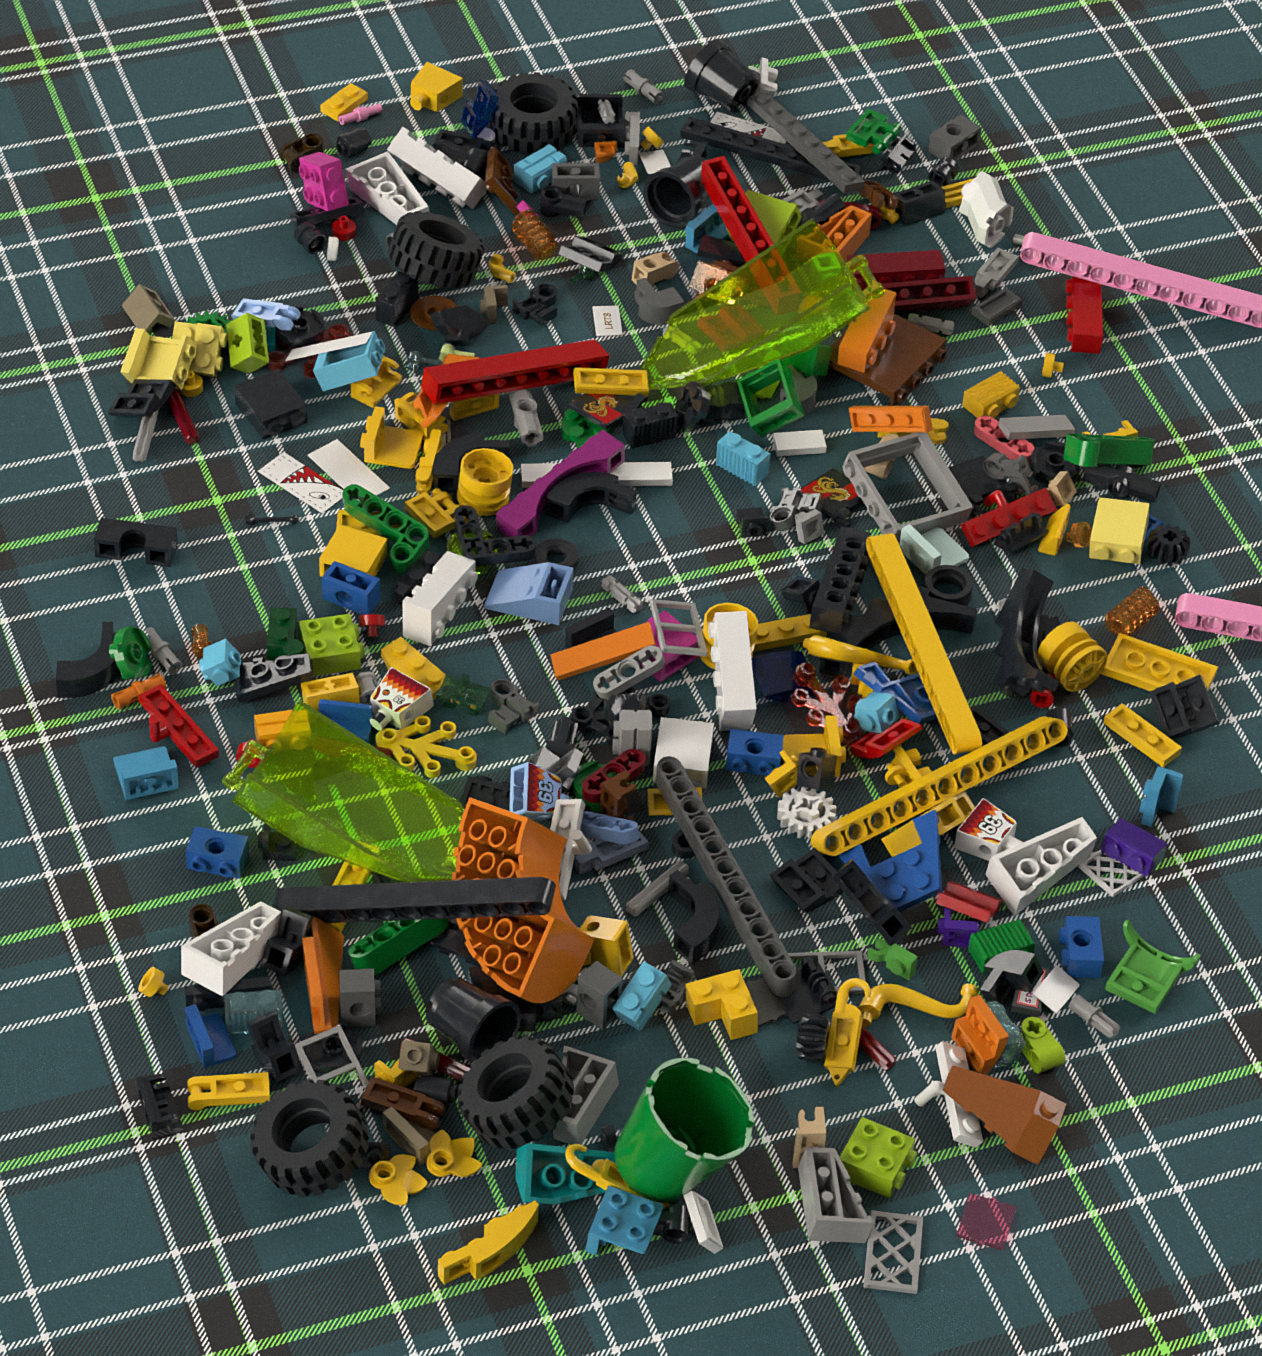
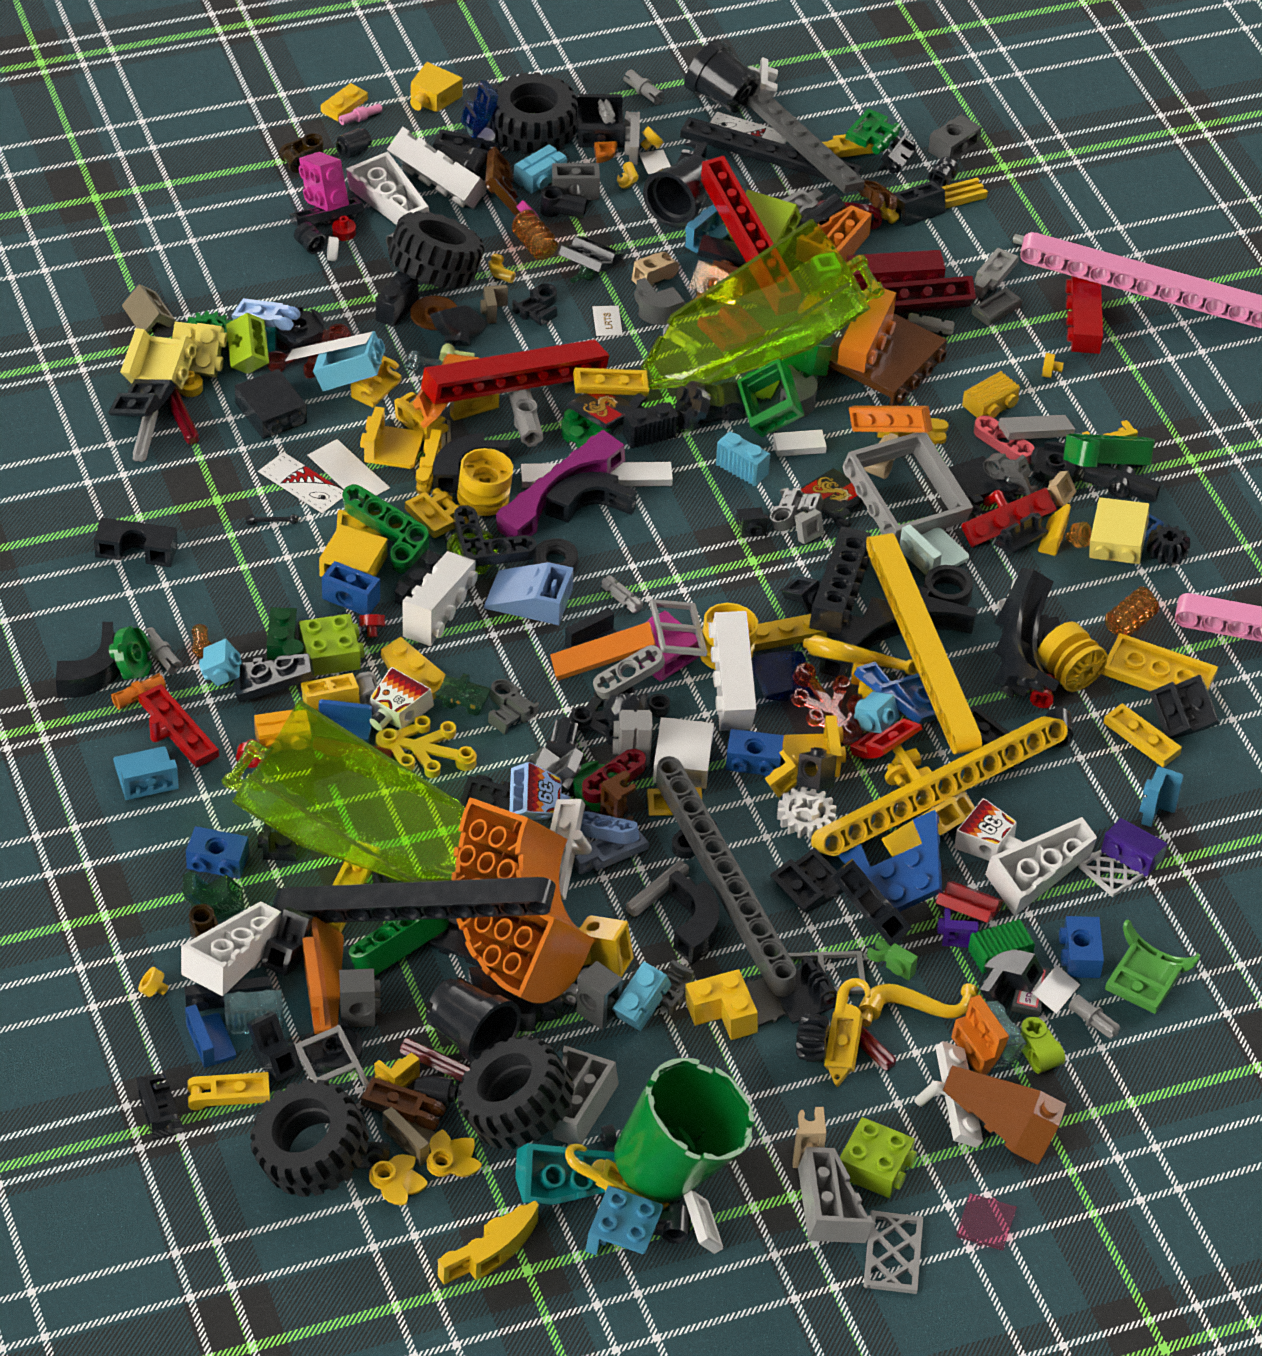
dark tan bracket [398,1040,440,1076] -> none
white brick [959,171,1014,248] -> none
none -> clear green brick [182,870,245,919]

